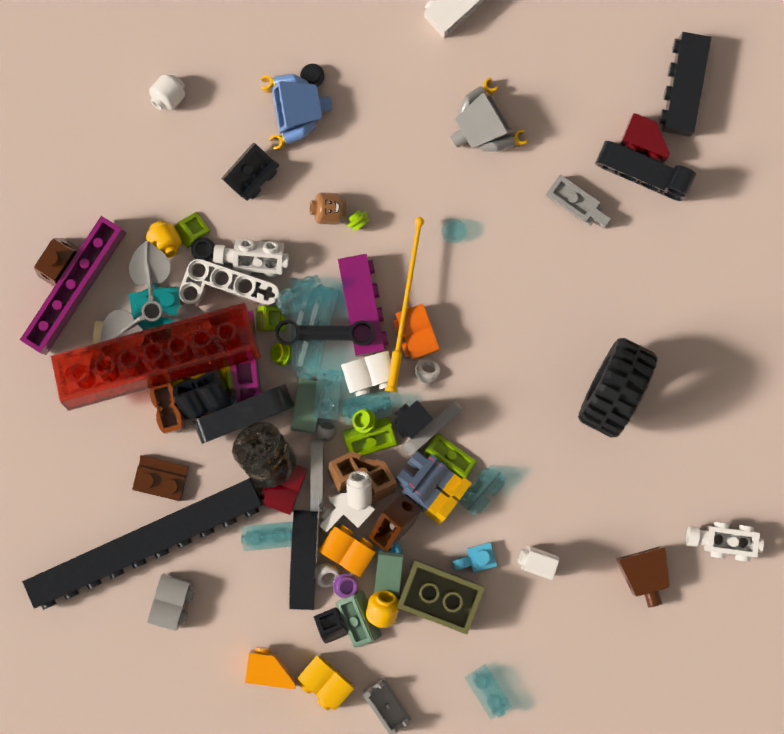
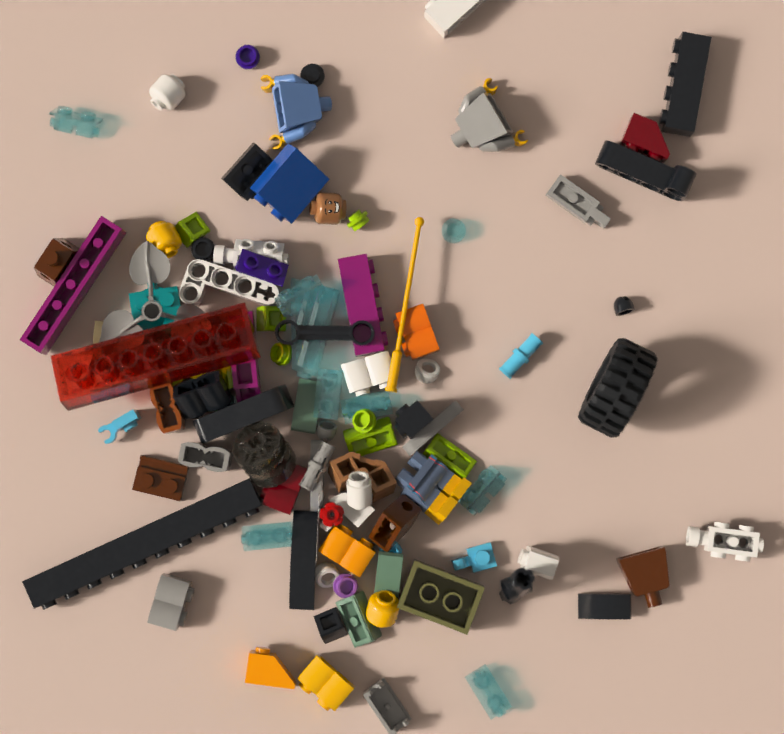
none -> clear light blue hinge [49,106,103,139]
none -> medium azure plate [98,409,142,444]
none -> light grey brick [178,442,233,472]
none -> dark purple plate [235,45,260,69]
none -> dark purple hinge [235,249,289,287]
none -> blue brick [250,144,329,224]
none -> light grey pin [299,441,336,492]
none -> red plate [320,502,344,527]
none -> medium azure pin [499,333,543,379]
none -> black piece [499,567,535,604]
none -> black slope [578,593,631,619]
none -> black hinge [614,296,635,316]

